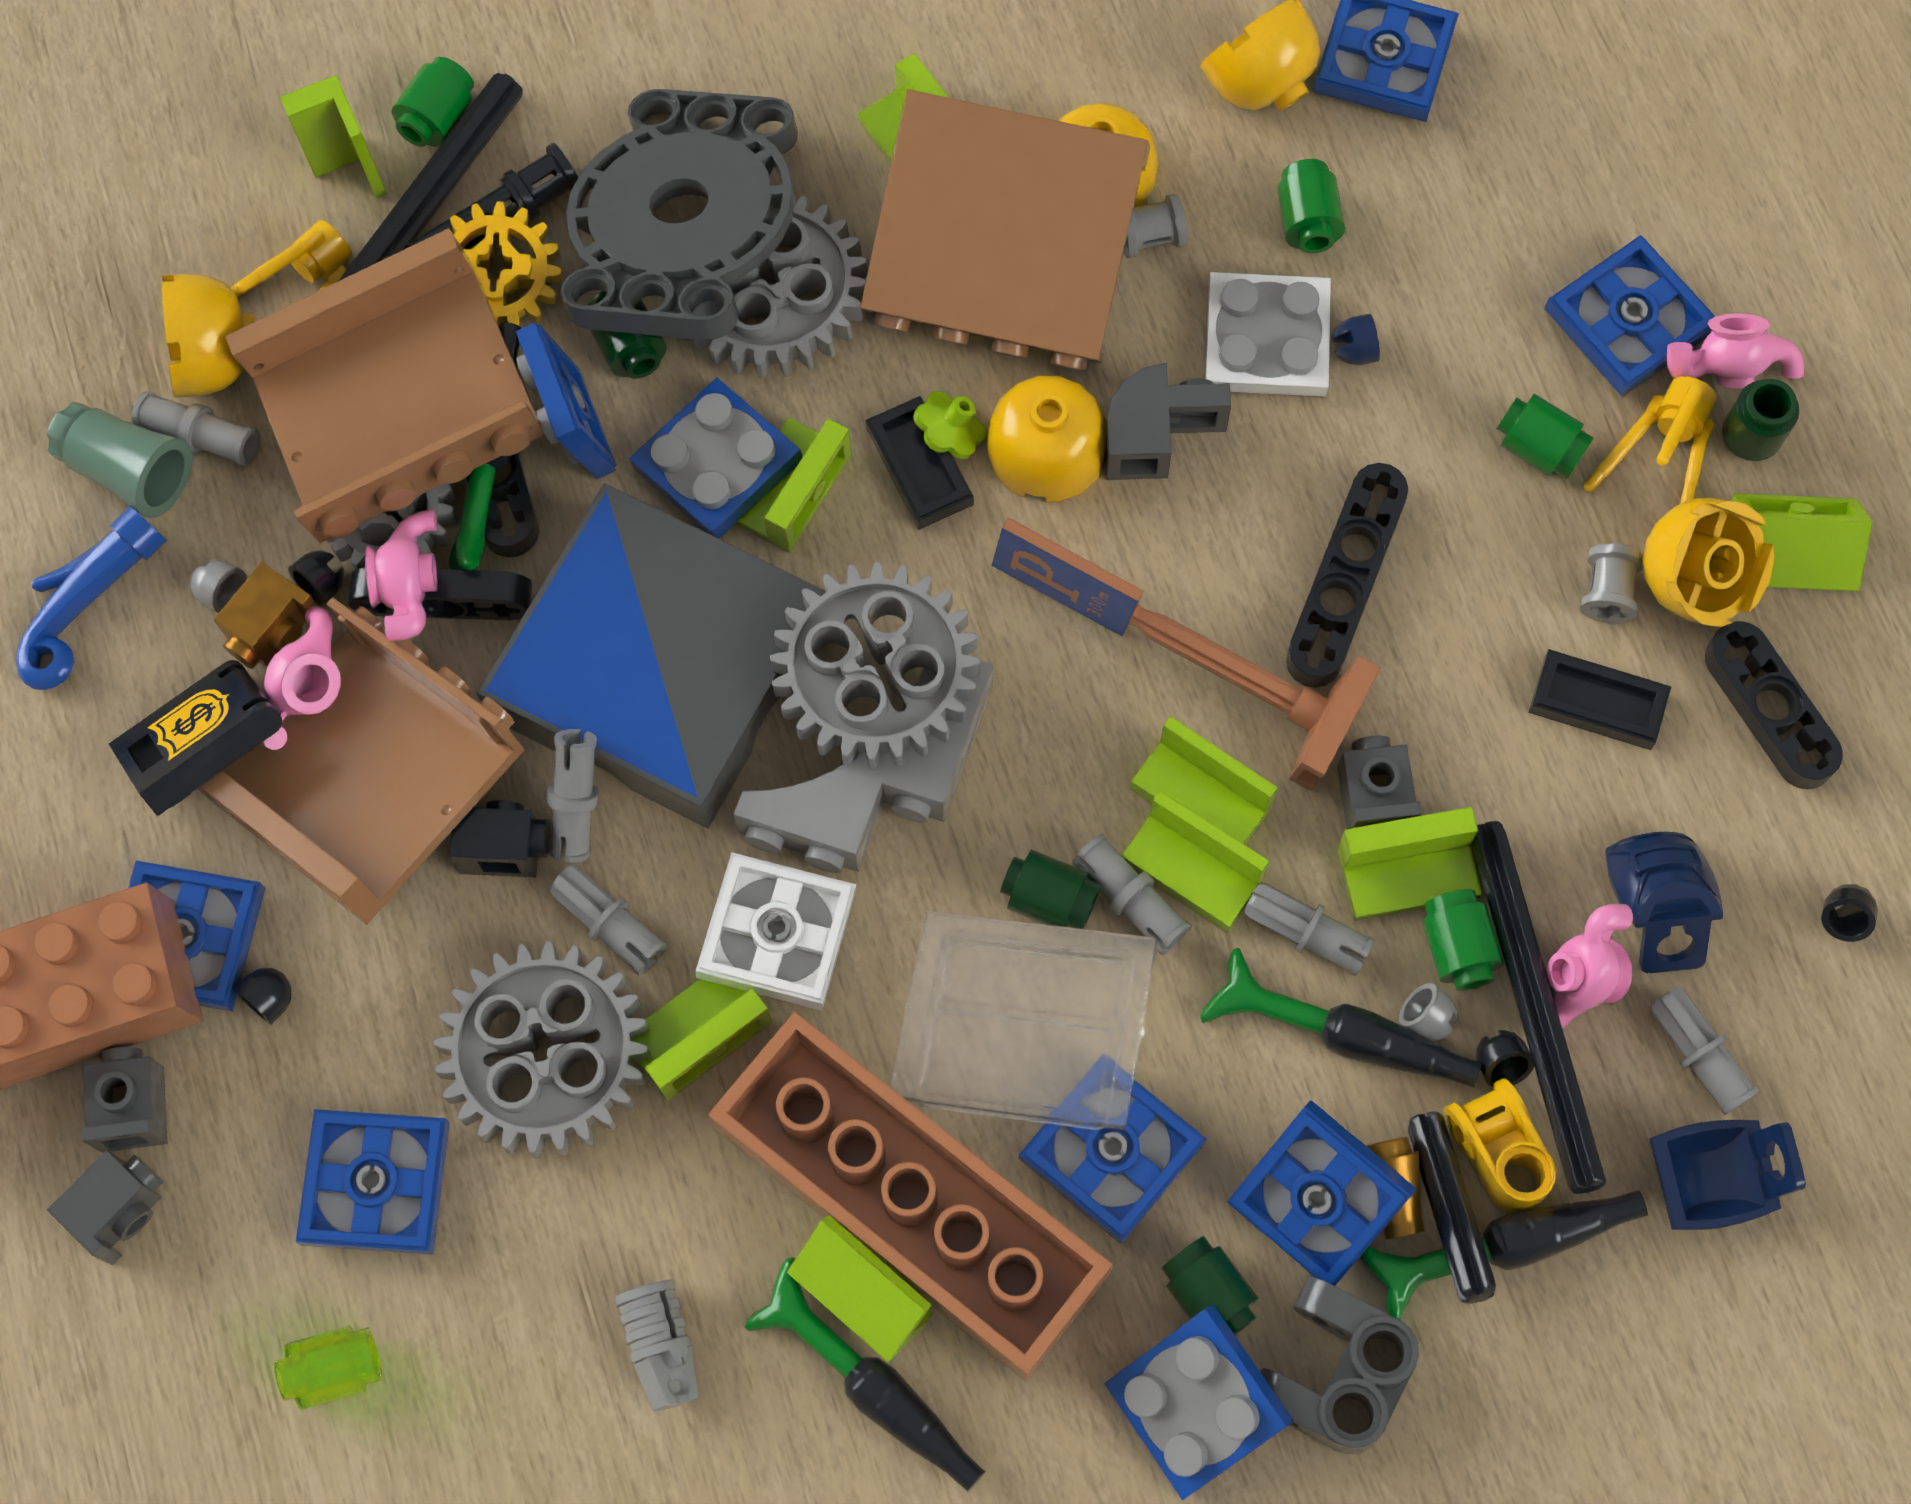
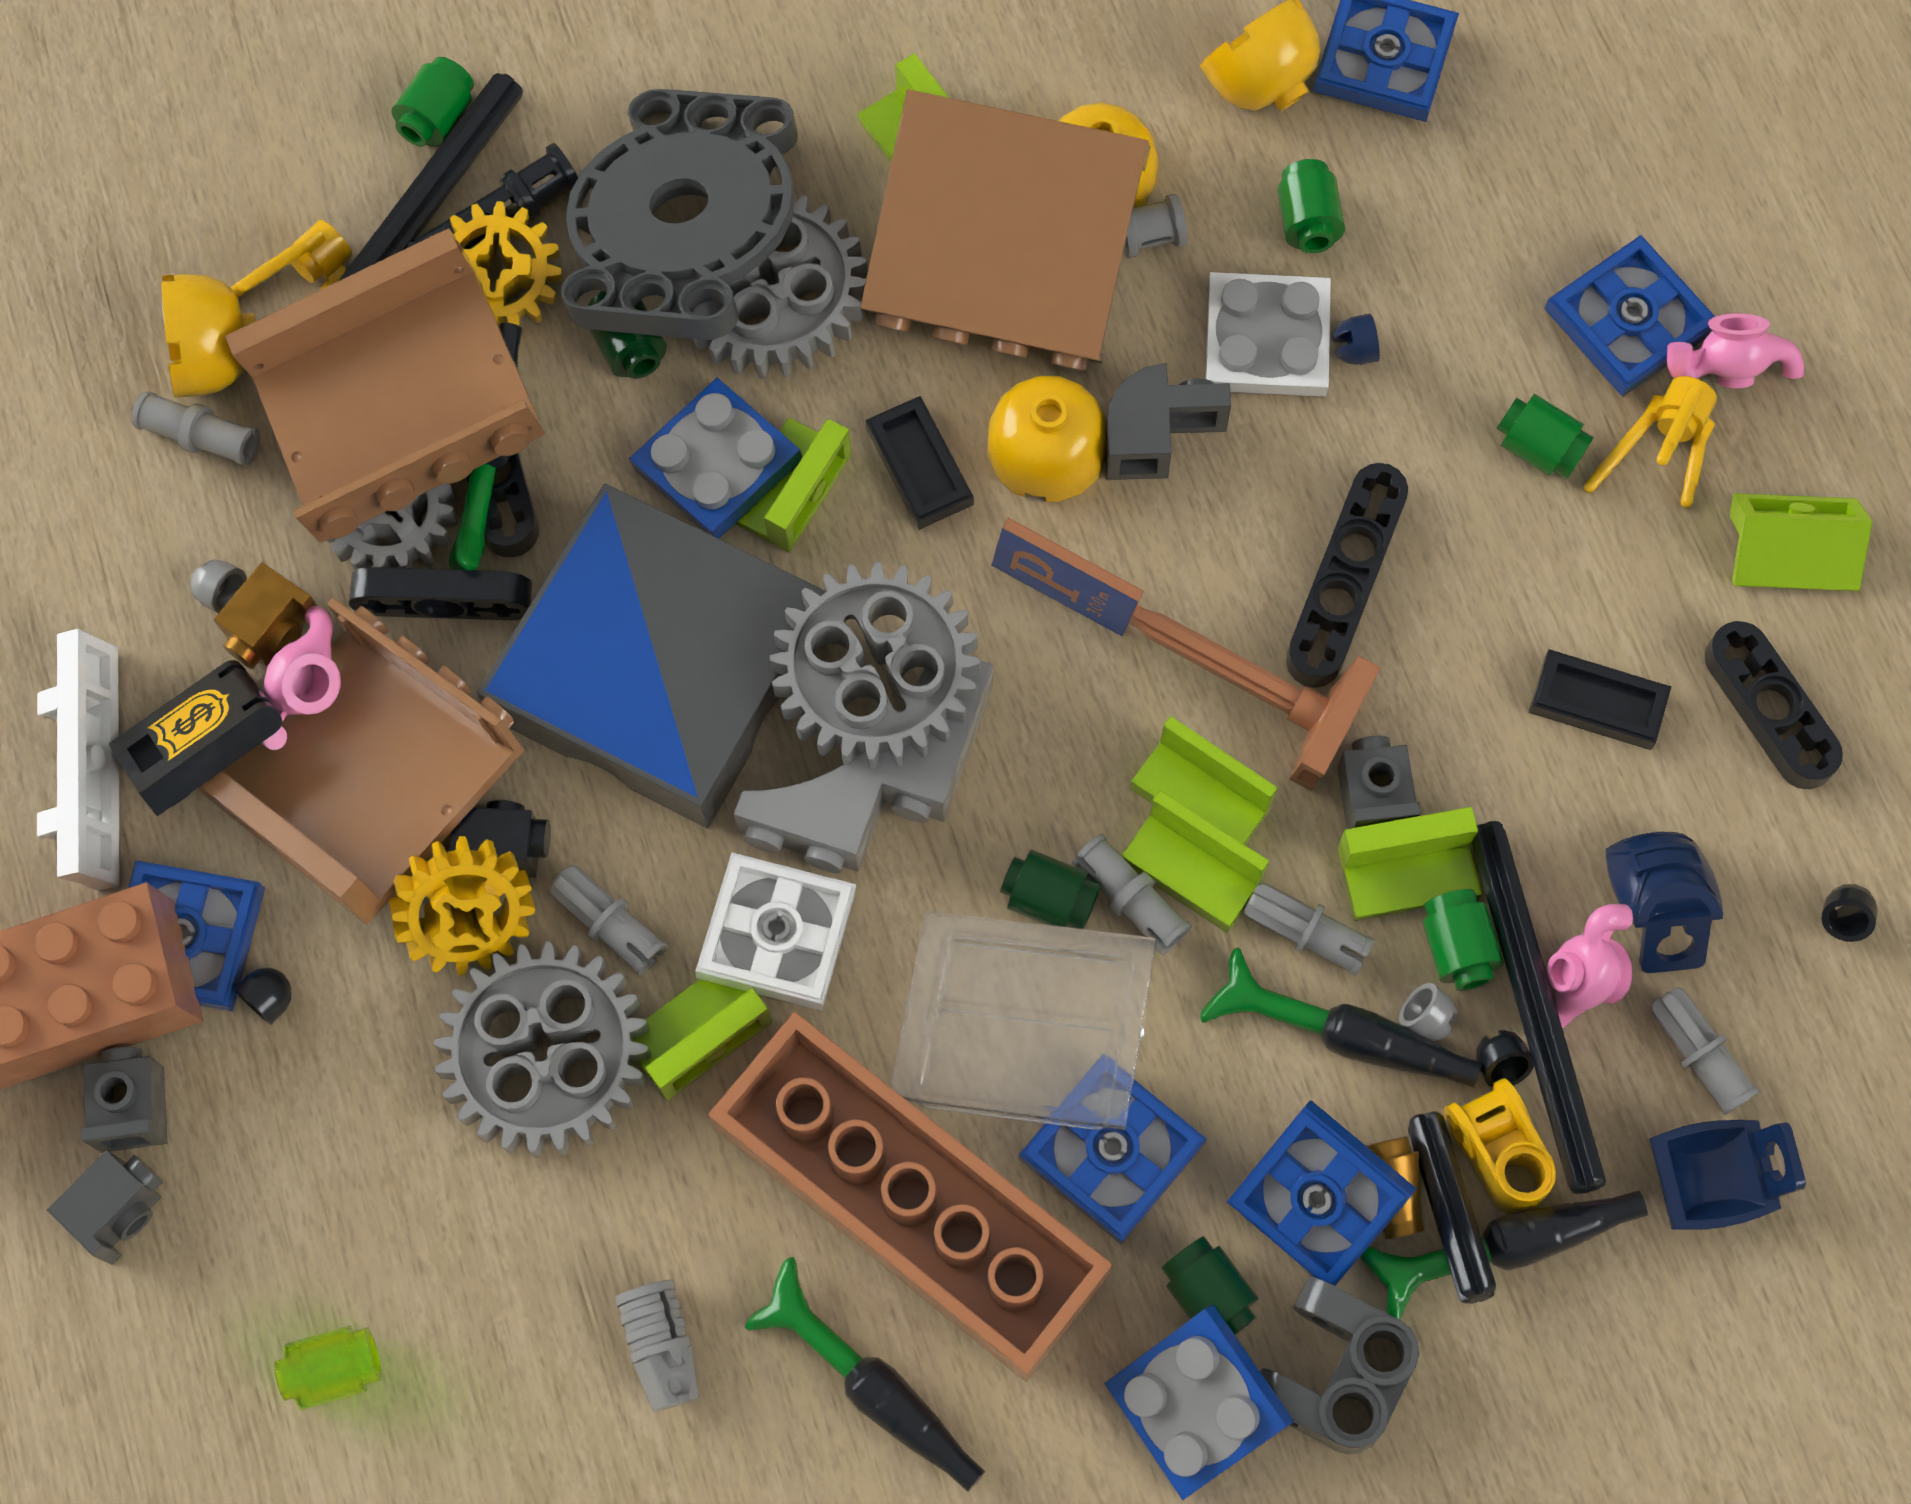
blue plant [15,506,167,690] -> none
sand green plant [46,402,193,518] -> none
lime panel [280,75,387,198] -> none
black hinge [288,550,344,606] -> none
blue piece [296,1109,450,1255] -> none
bright pink piece [365,509,437,641] -> none
blue piece [515,323,617,479] -> none
light grey pin [547,729,599,863] -> none
lime panel [787,1214,934,1363] -> none
lime plant [913,391,987,459] -> none
light grey bush [1580,543,1643,623] -> none
yellow cylinder [1643,498,1775,627] -> none
dark green brick [1722,379,1799,461] -> none
none -> white hinge [37,629,120,891]
none -> yellow gear [388,836,535,976]

